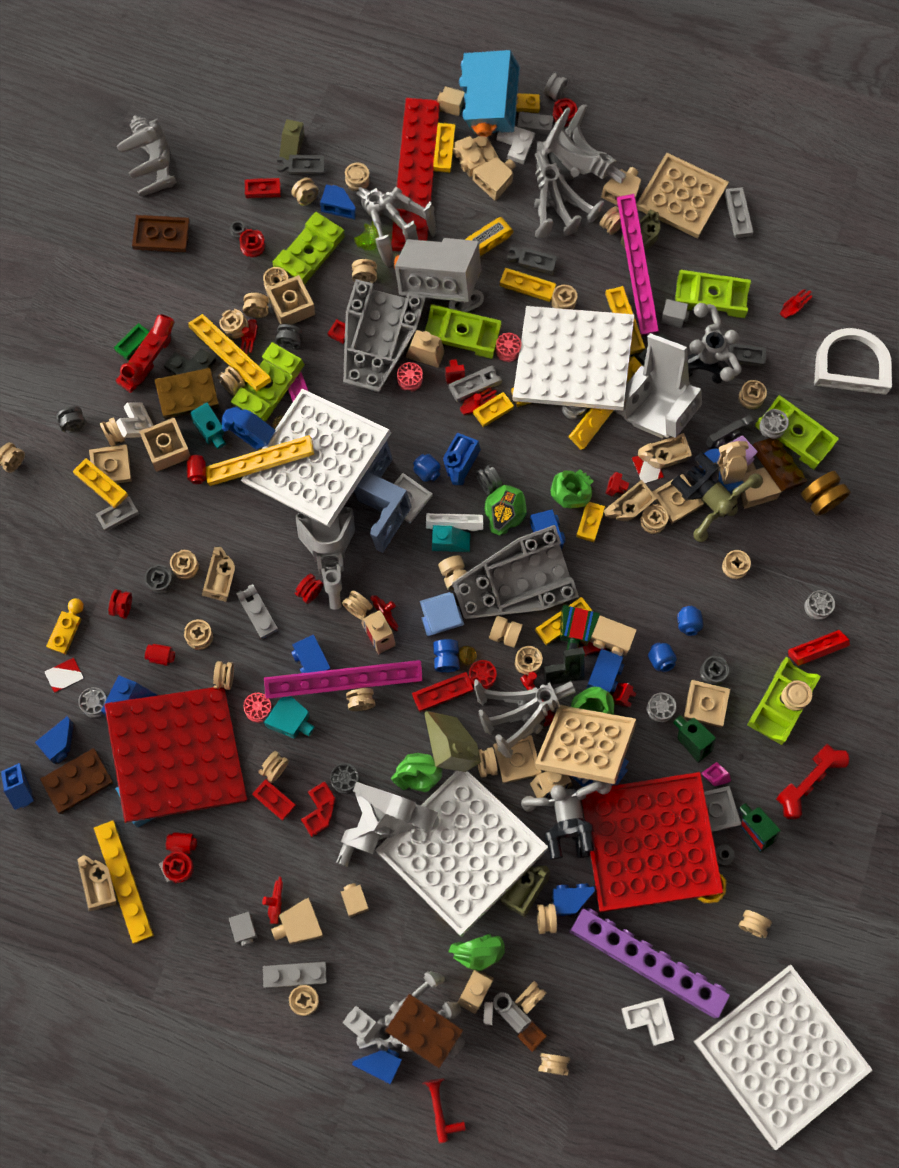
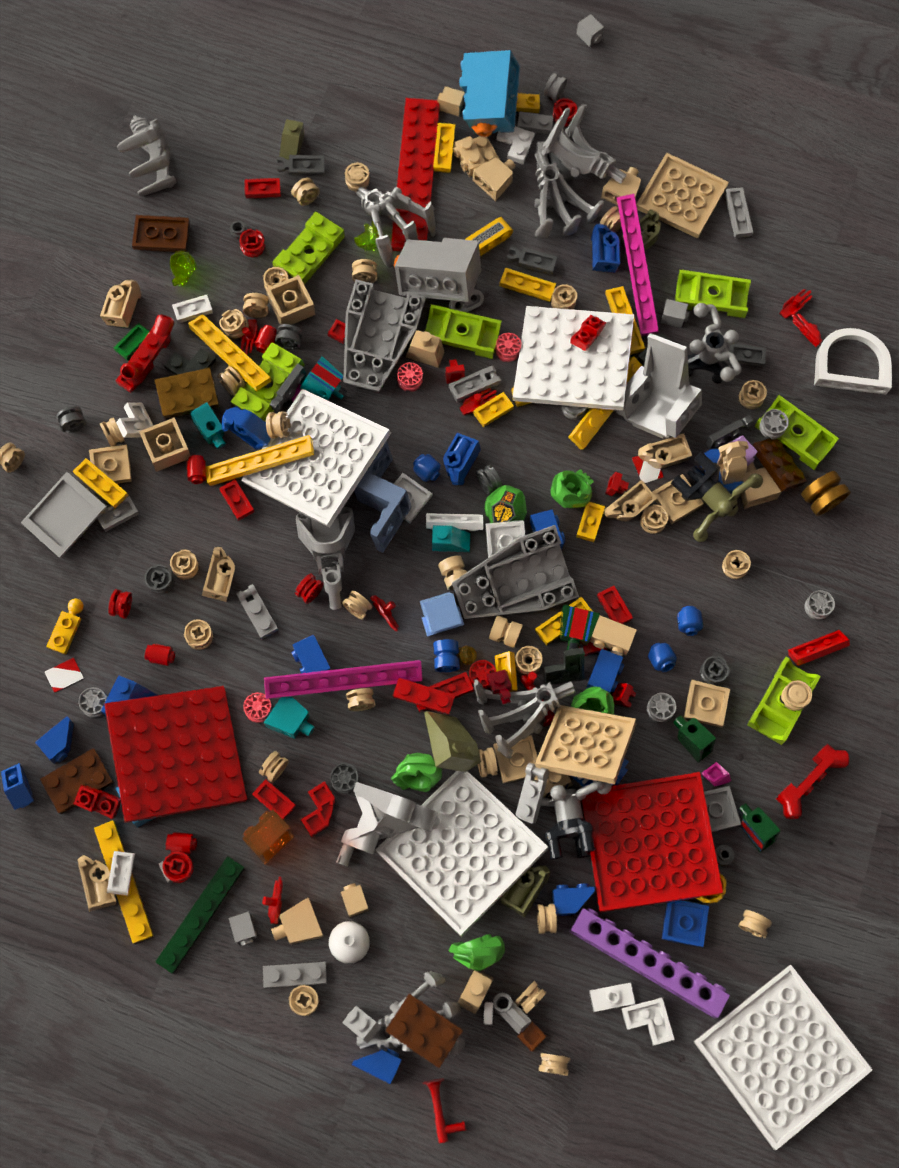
tan wheel [213,661,234,690] -> none
blue slope [320,184,356,220] -> none
tan torso [361,610,396,655] -> none
none -> light grey piece [21,472,107,558]
none -> red slope [73,785,121,819]
none -> tan piece [100,280,141,328]
none -> white plate [107,851,135,895]
none -> dark green plate [155,856,245,974]
none -> clear neon green piece [170,251,197,287]
none -> white plate [172,295,213,324]
none -> red plate [219,479,255,521]
none -> clear orange brick [242,810,294,865]
none -> red brick [254,325,277,353]
none -> tan wheel [266,411,291,439]
none -> dark grey plate [270,363,307,412]
none -> teal torso [300,356,347,401]
none -> white cylinder [329,921,370,964]
none -> red plate [393,678,455,715]
none -> white plate [485,520,525,558]
none -> dark red plate [487,669,512,705]
none -> yellow plate [495,651,517,692]
none -> light grey plate [515,763,549,824]
none -> red slope [570,315,606,351]
none -> light grey brick [577,14,604,47]
none -> white plate [589,983,635,1012]
none -> blue piece [591,224,620,273]
none -> red plate [597,586,633,624]
none -> blue plate [661,900,709,948]
none -> red piece [792,313,822,347]

